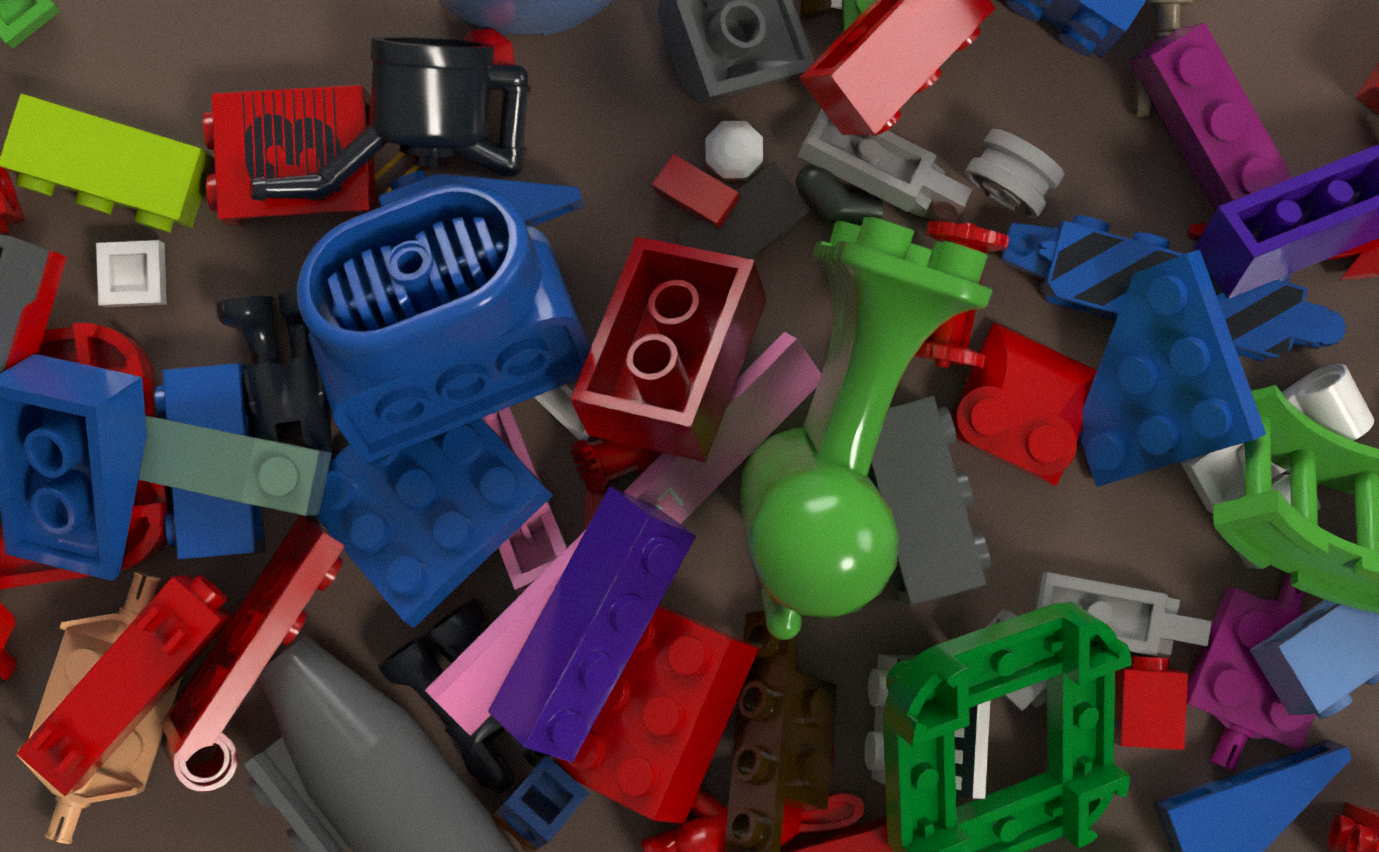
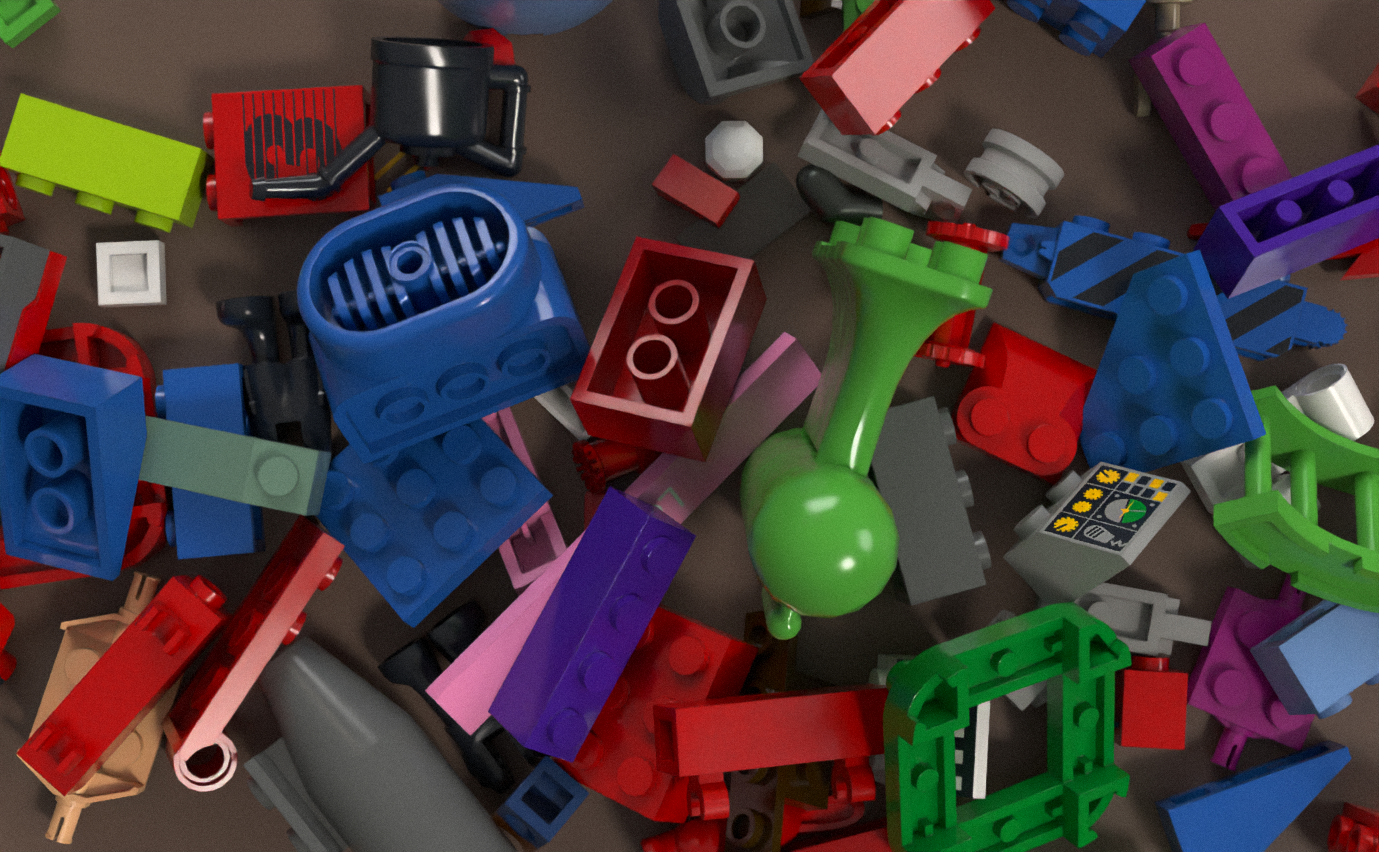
none -> red brick [653,683,889,820]
none -> light grey slope [1003,462,1191,605]

